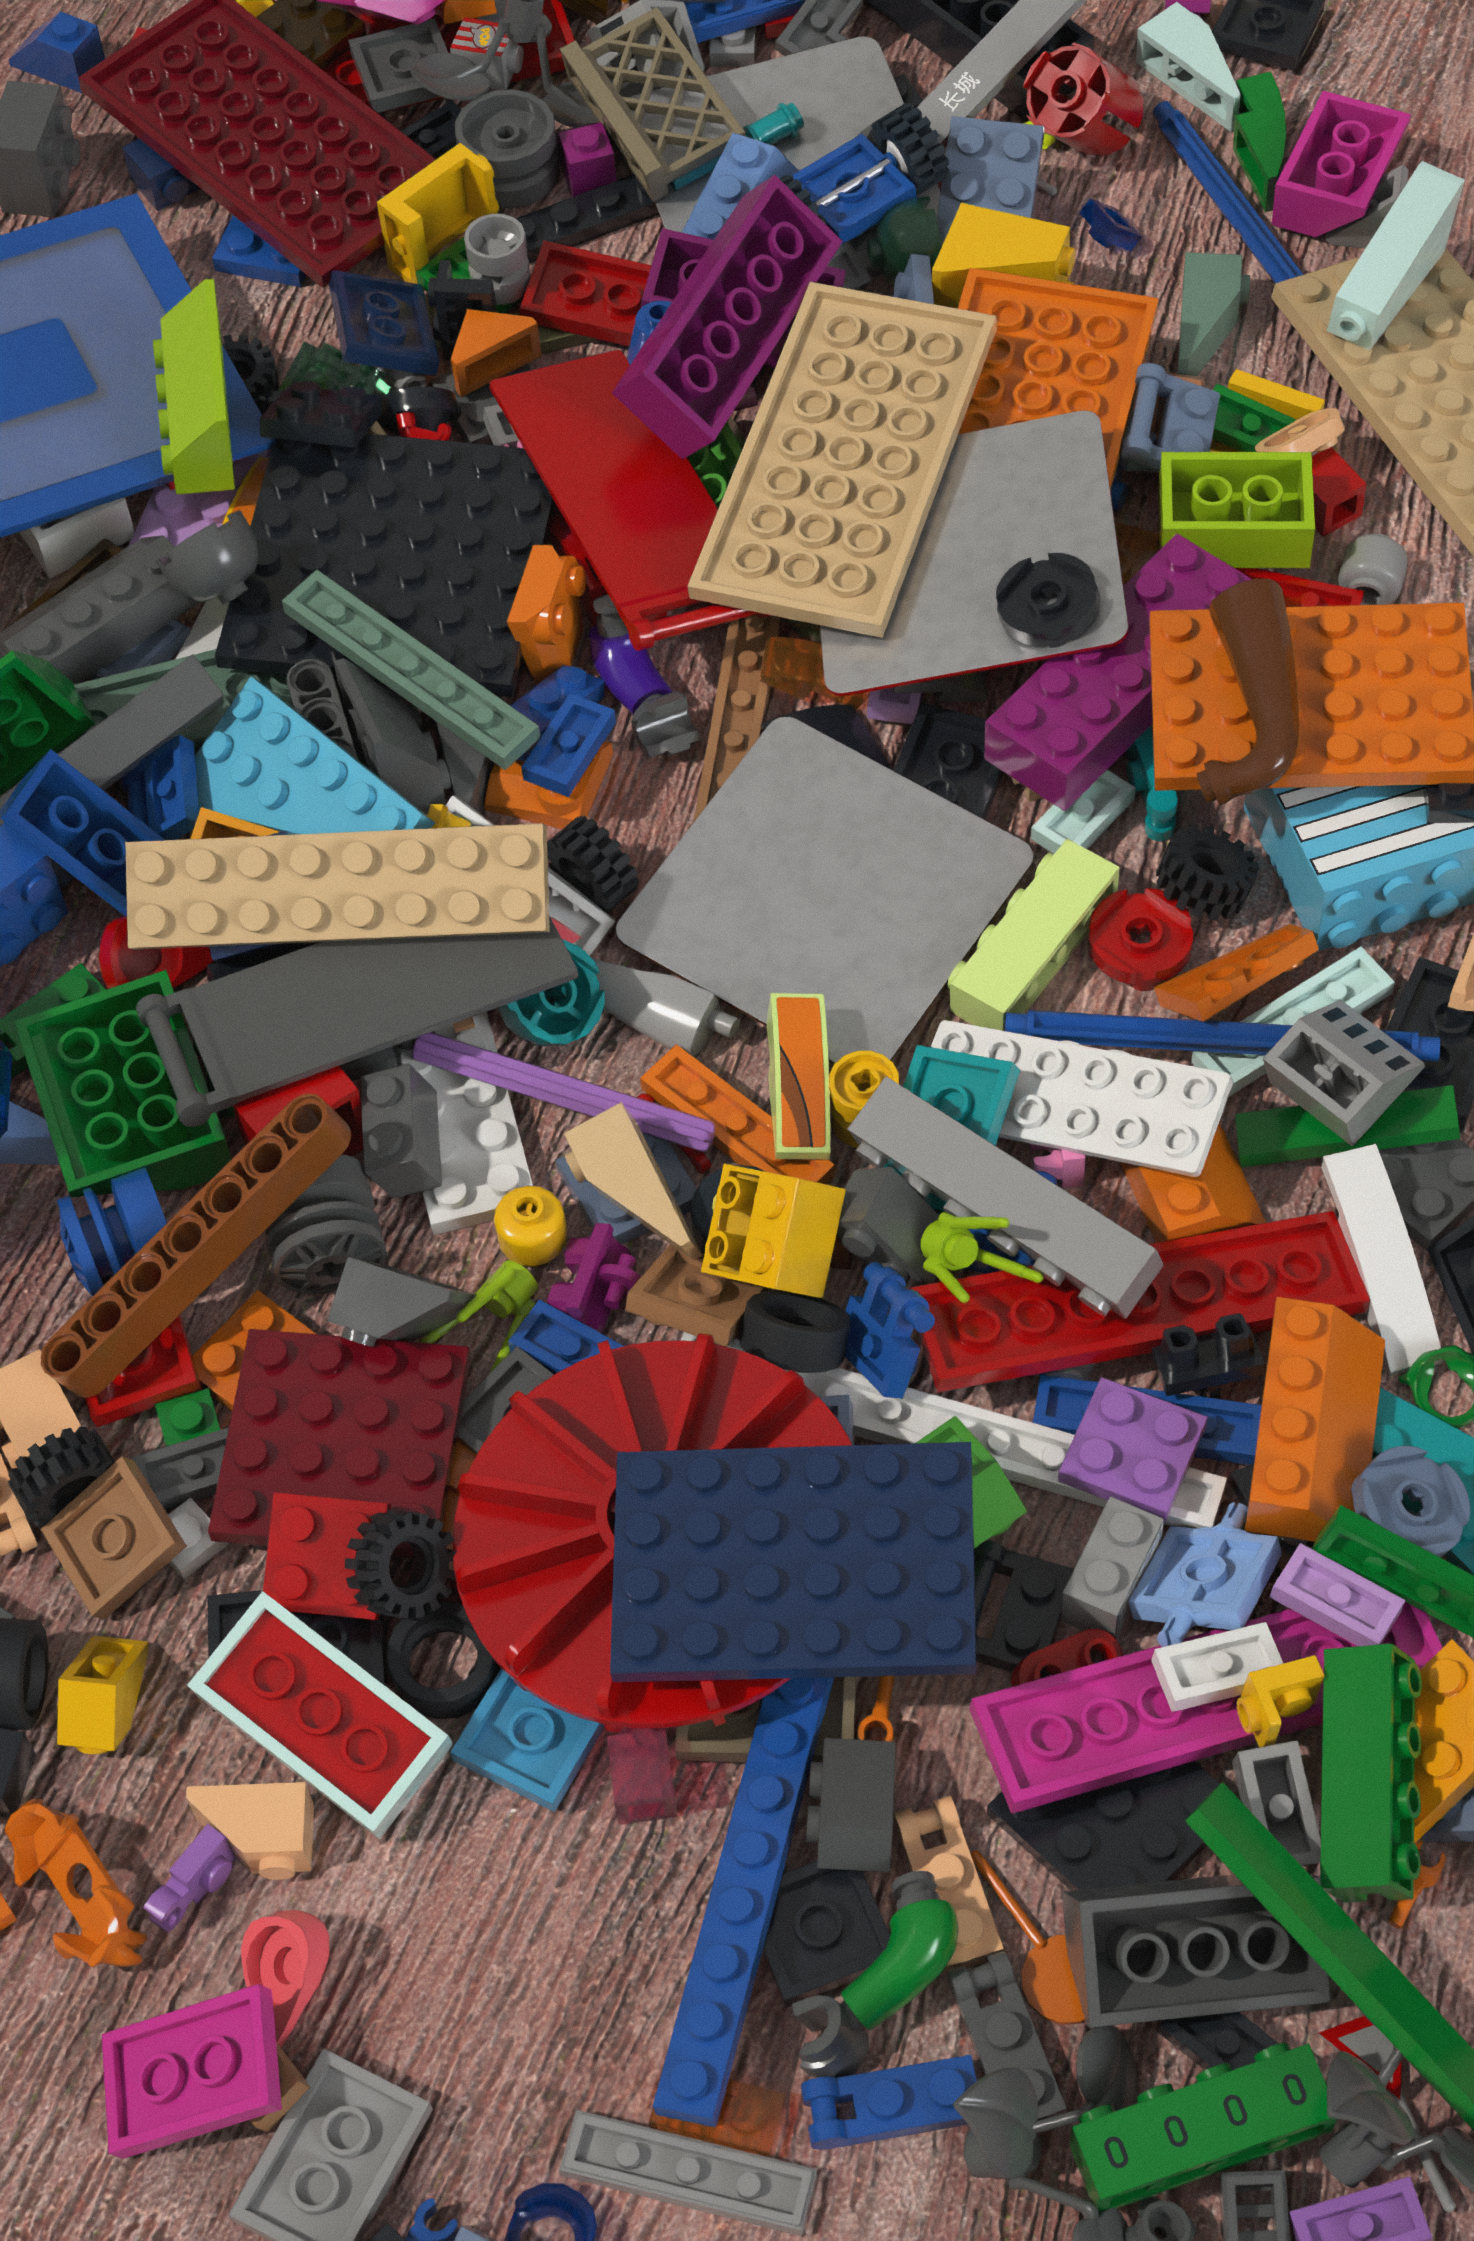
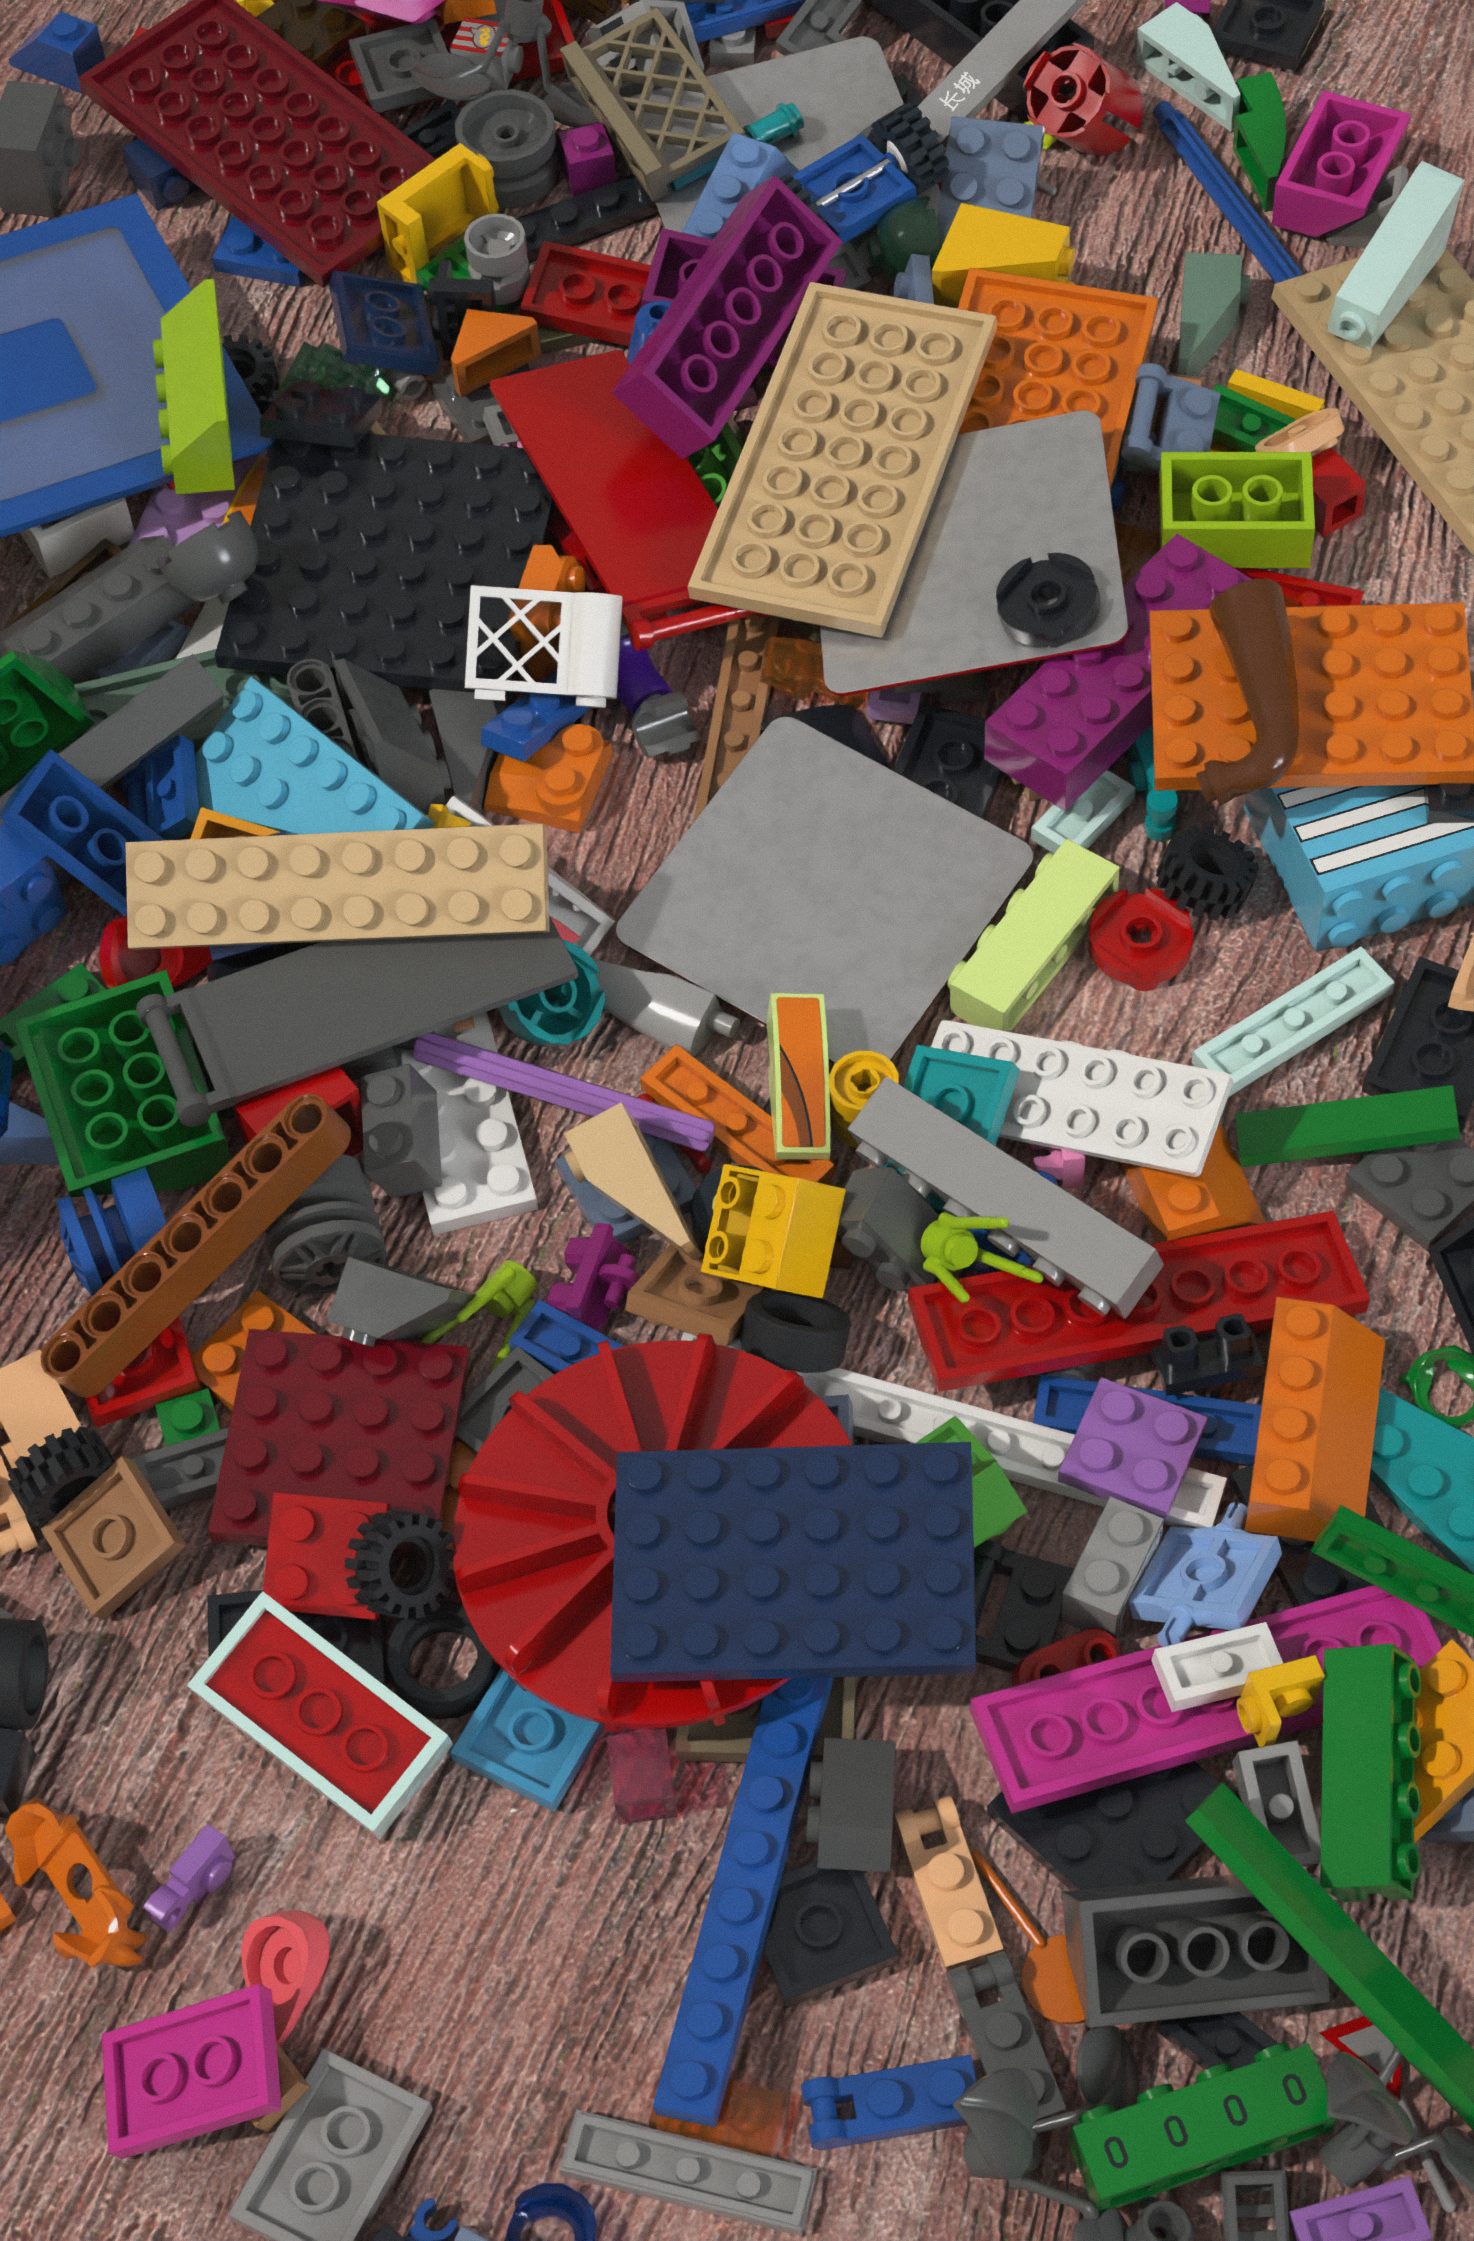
yellow slope [57,1635,149,1754] -> none
white plate [168,1497,229,1580] -> none
light nougat slope [186,1782,314,1880] -> none
sand green plate [282,570,540,770] -> none
black piece [377,386,462,441] -> none
yellow head [493,1185,568,1267] -> none
blue plate [521,693,616,797] -> none
black tyre [547,816,639,913] -> none
piece [792,1870,959,2078] -> none
blue plate [845,1262,935,1399] -> none
orange hand [858,1676,895,1742] -> none
blue piece [1005,1010,1440,1061] -> none
clear blue plate [1079,198,1142,251] -> none
orange wing [1154,924,1319,1022] -> none
light grey slope [1263,999,1425,1147] -> none
lavender plate [1270,1543,1405,1646] -> none
white slope [1321,1144,1443,1377] -> none
light grey head [1338,534,1408,605] -> none
sand blue plate [1351,1446,1470,1557] -> none
orange hand [1387,1841,1446,1929] -> none
none -> white piece [464,585,623,708]

